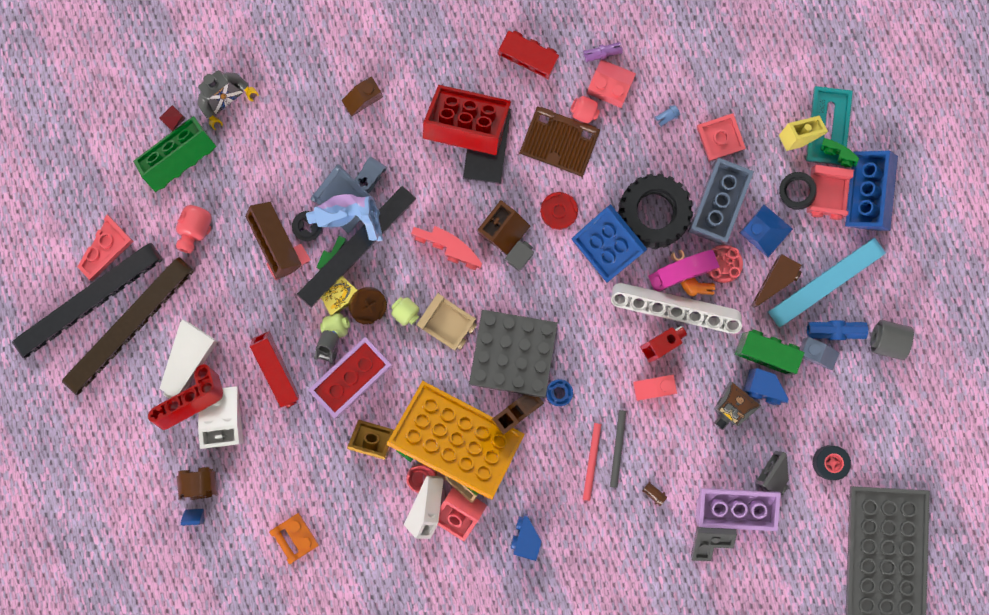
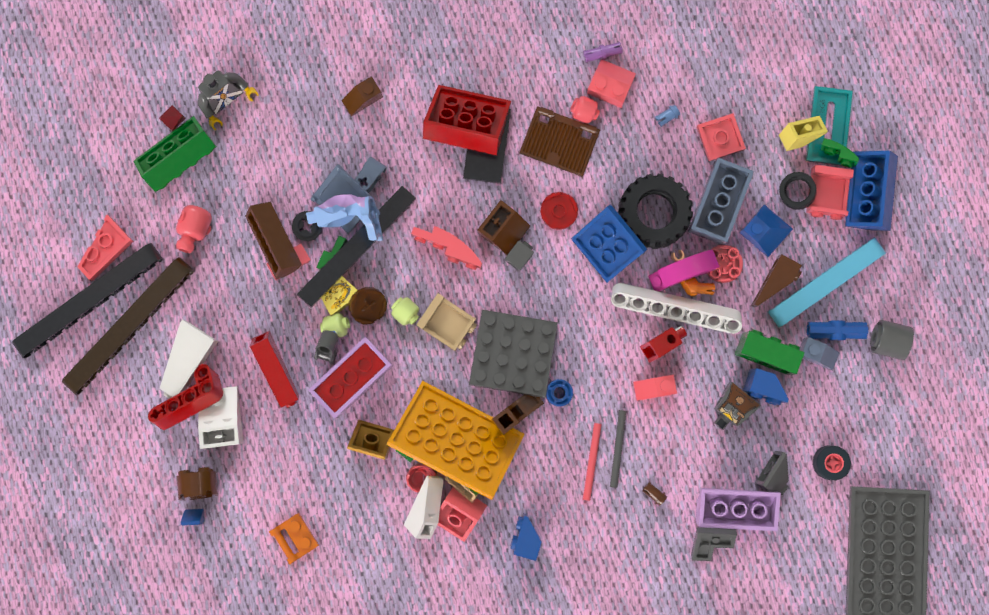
red brick [498,30,559,80] -> none

